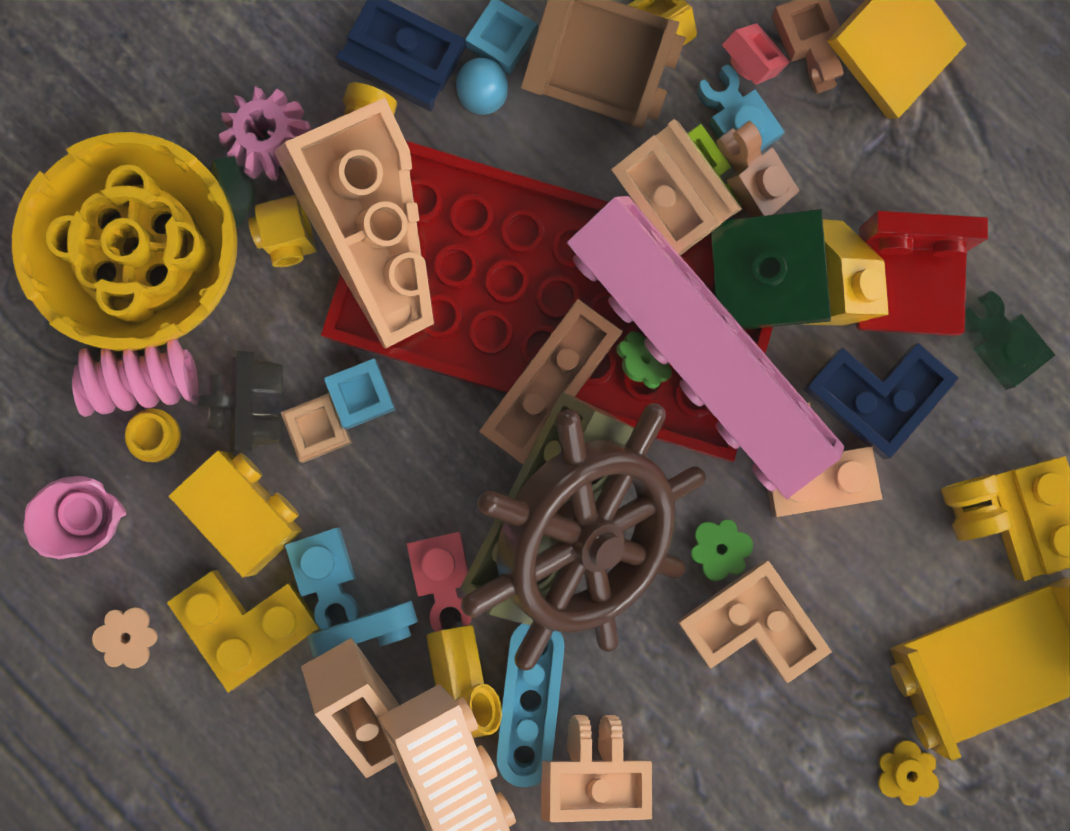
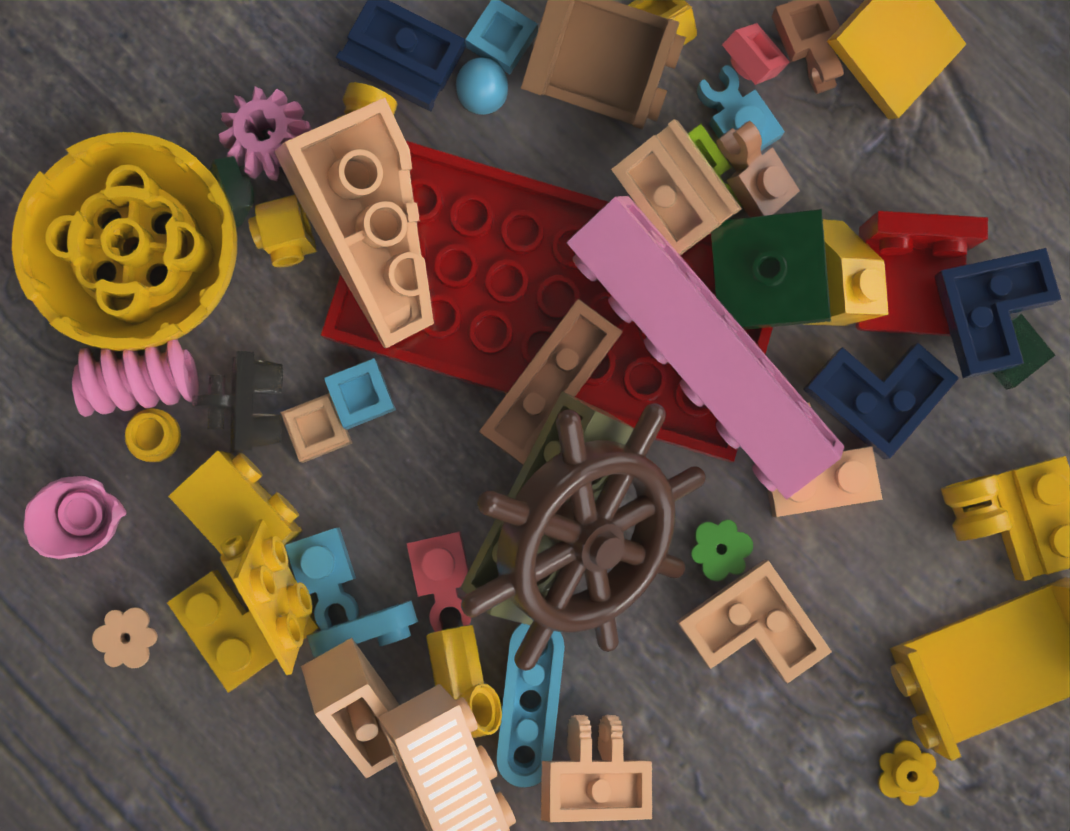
bright green plant [617,332,672,389] -> none
none -> yellow hinge [220,519,313,676]
none -> dark blue plate [934,248,1061,379]

